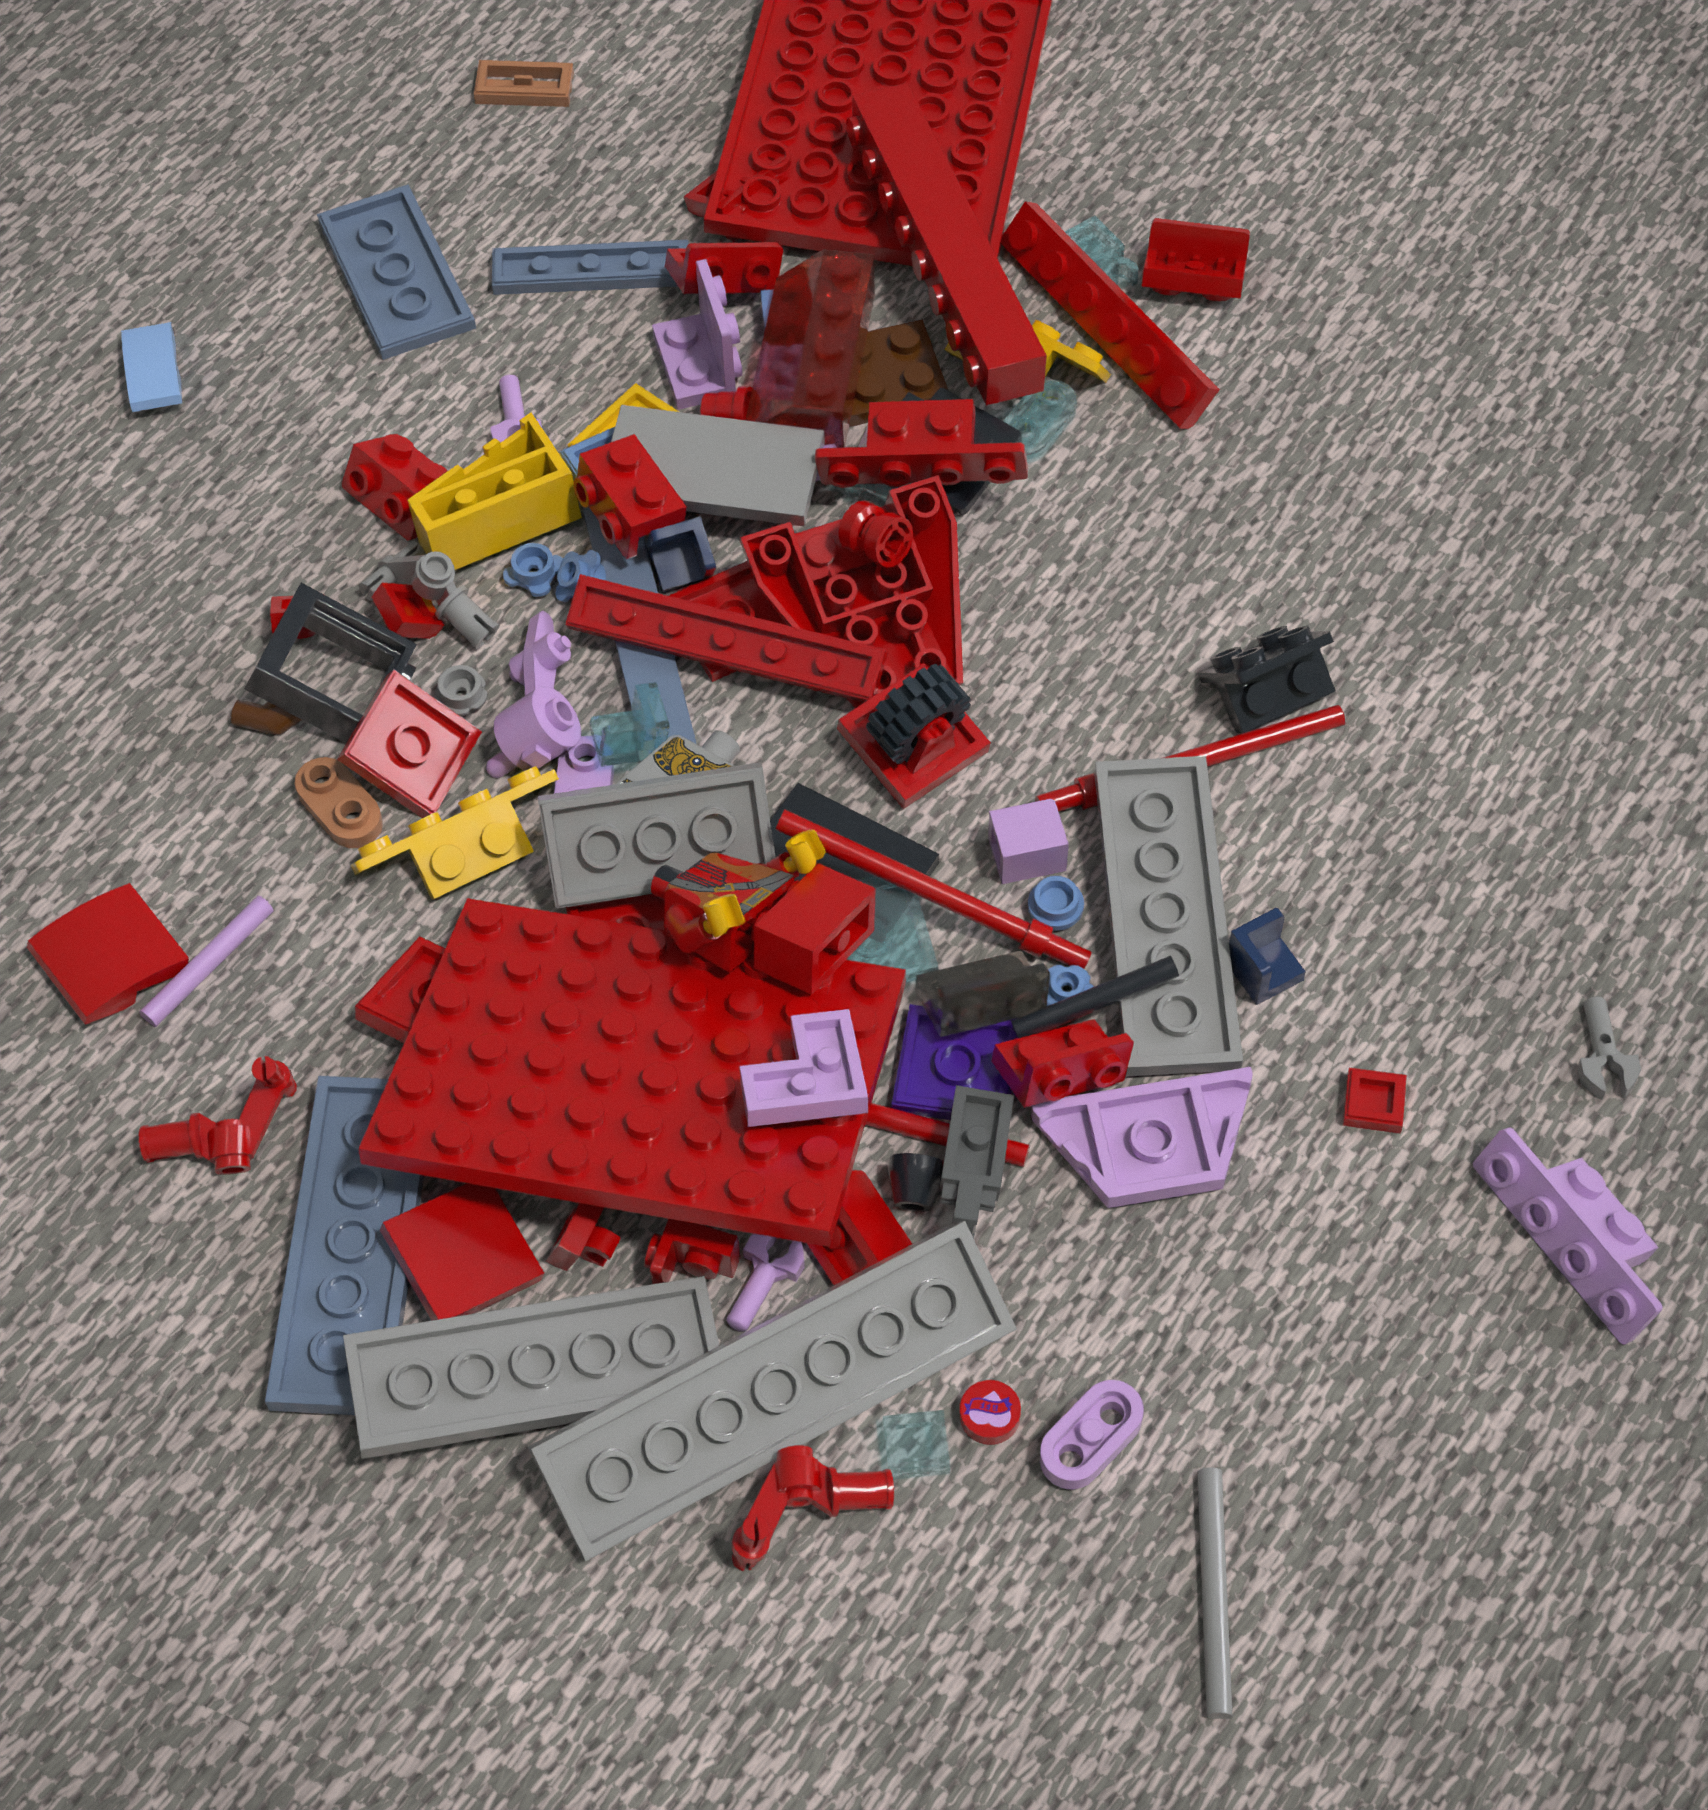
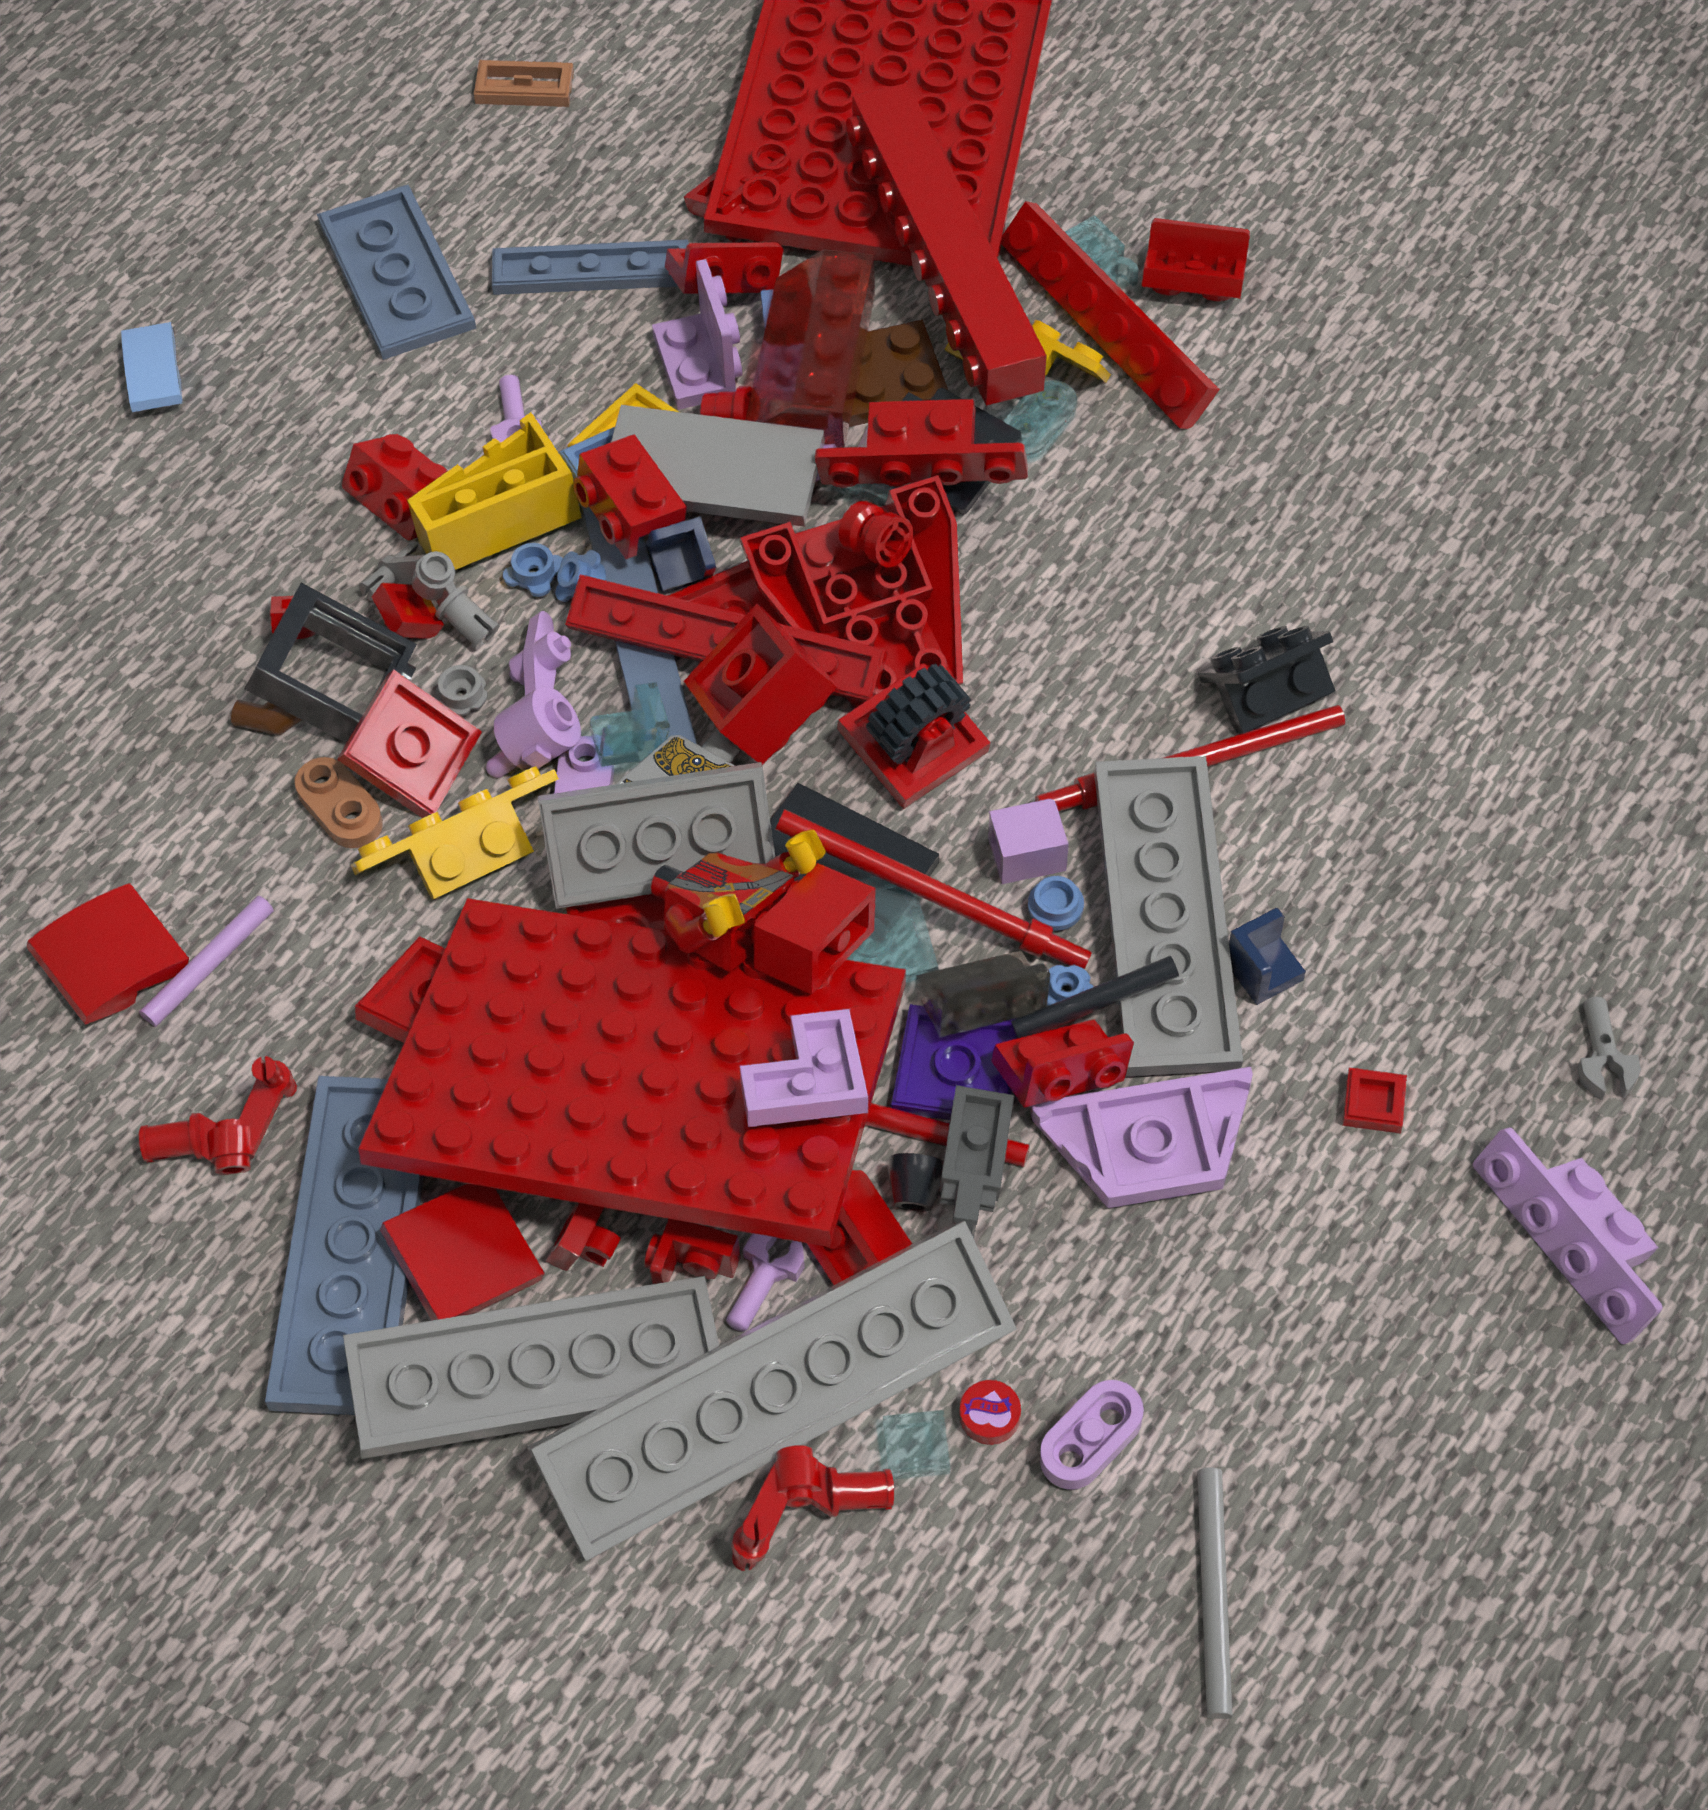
none -> red slope [683,604,837,765]

